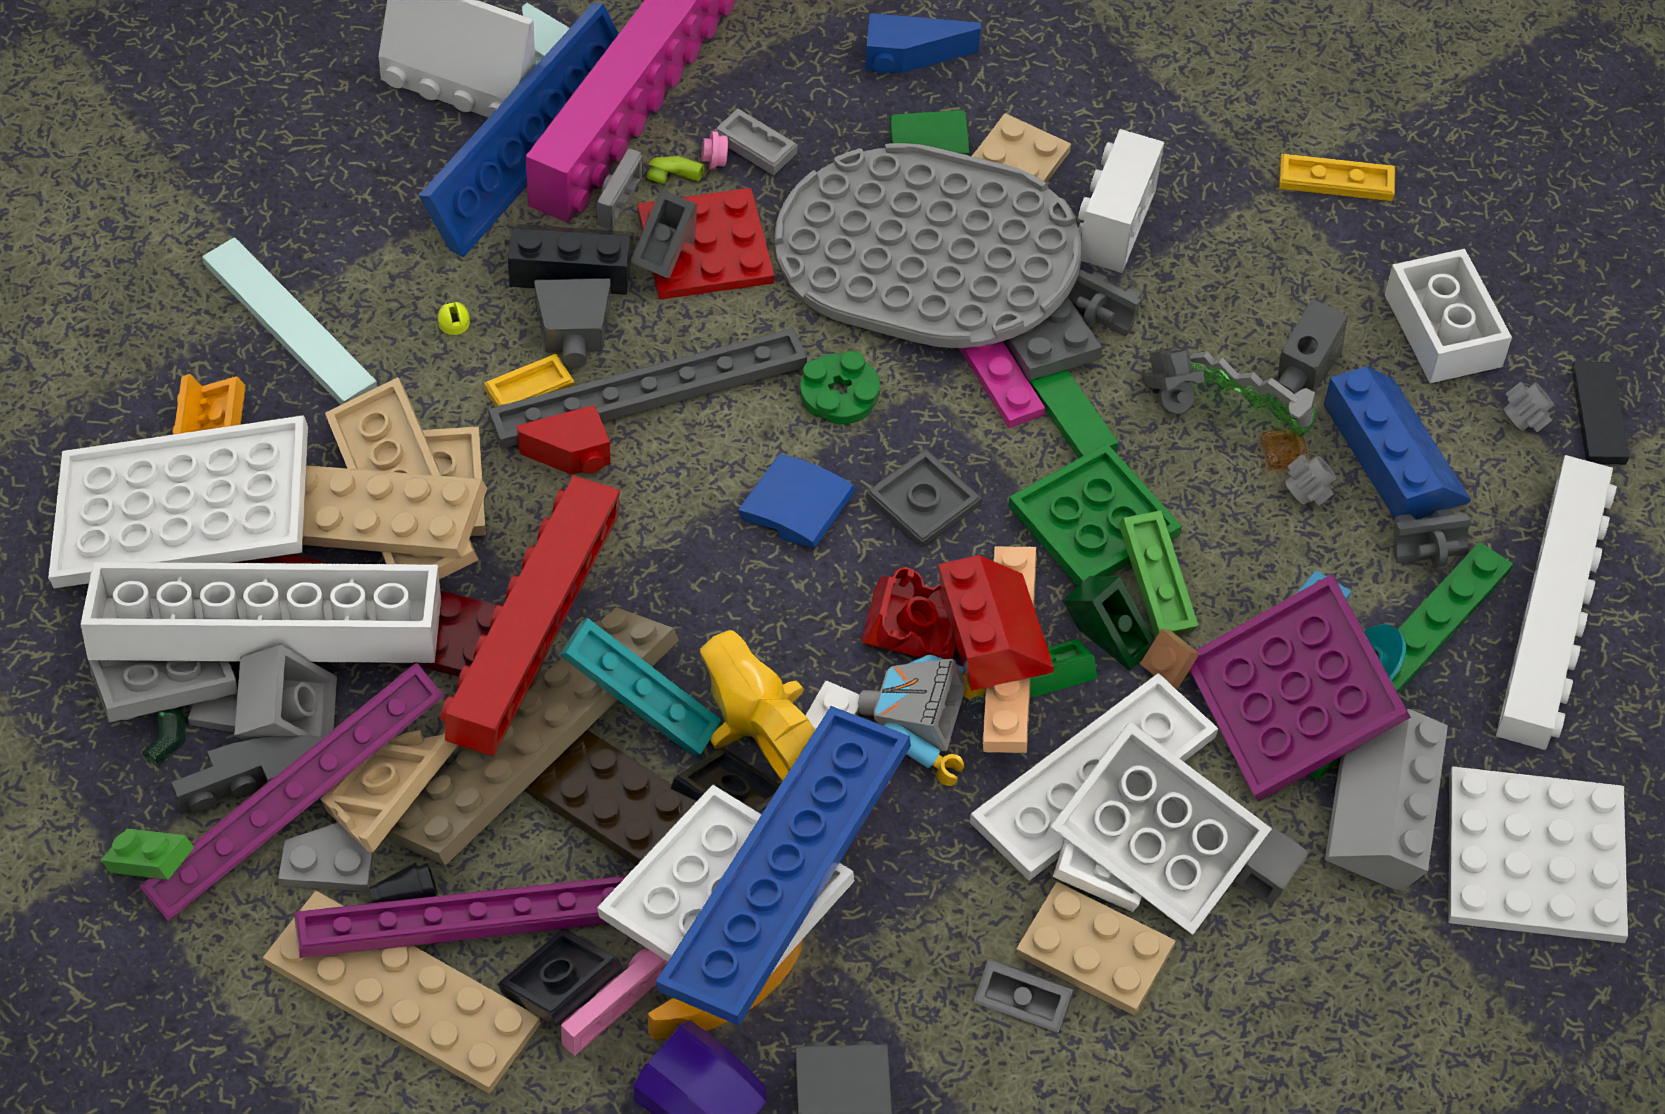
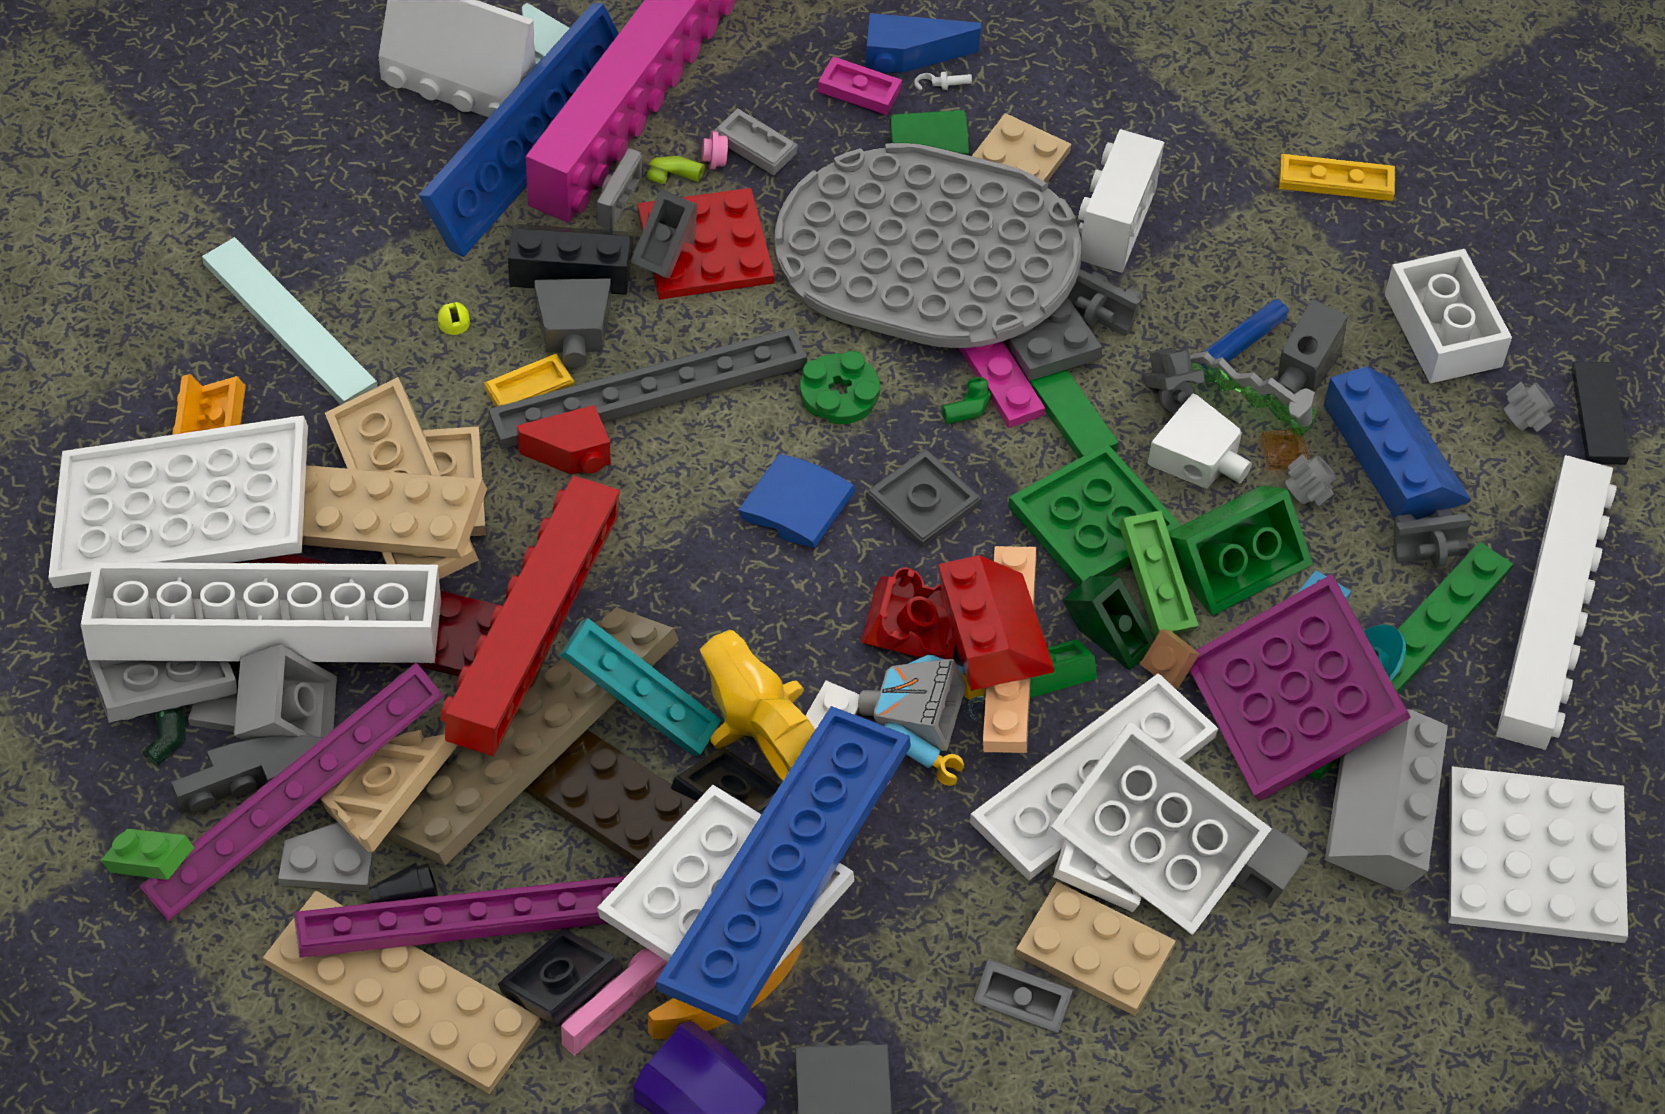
none -> dark pink plate [818,57,902,115]
none -> white hand [914,71,972,90]
none -> green arm [941,377,991,425]
none -> white torso [1148,393,1252,489]
none -> green slope [1169,485,1313,616]
none -> blue axle [1196,299,1289,375]

